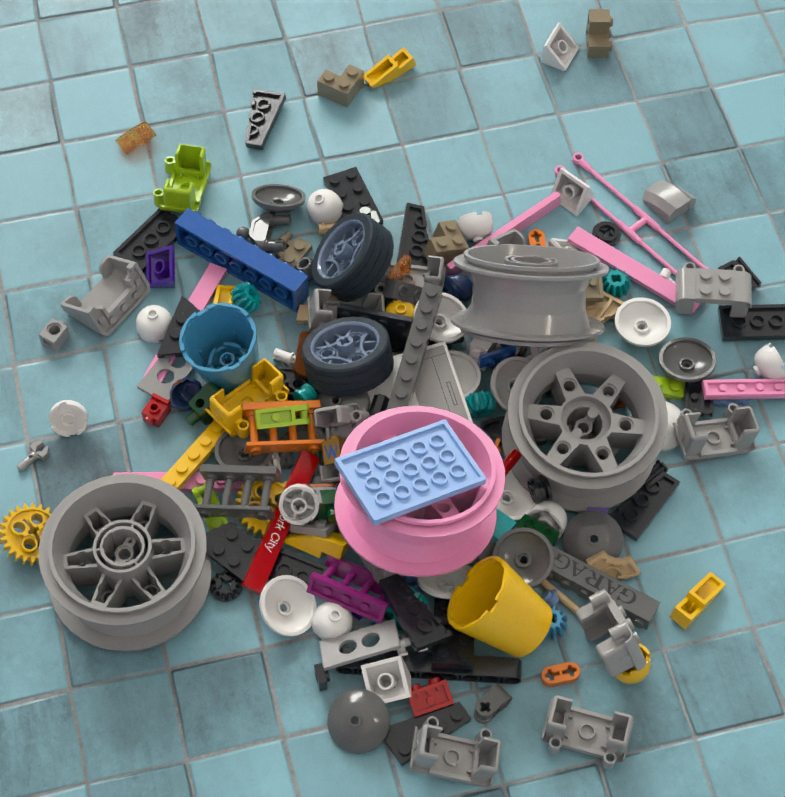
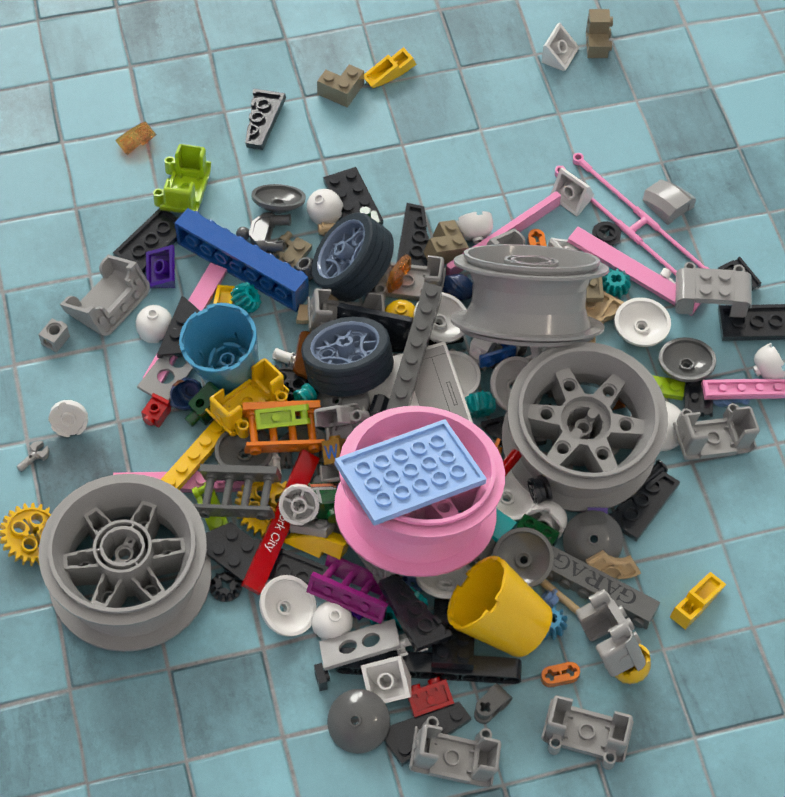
dark grey brick [382,278,423,306] -> none

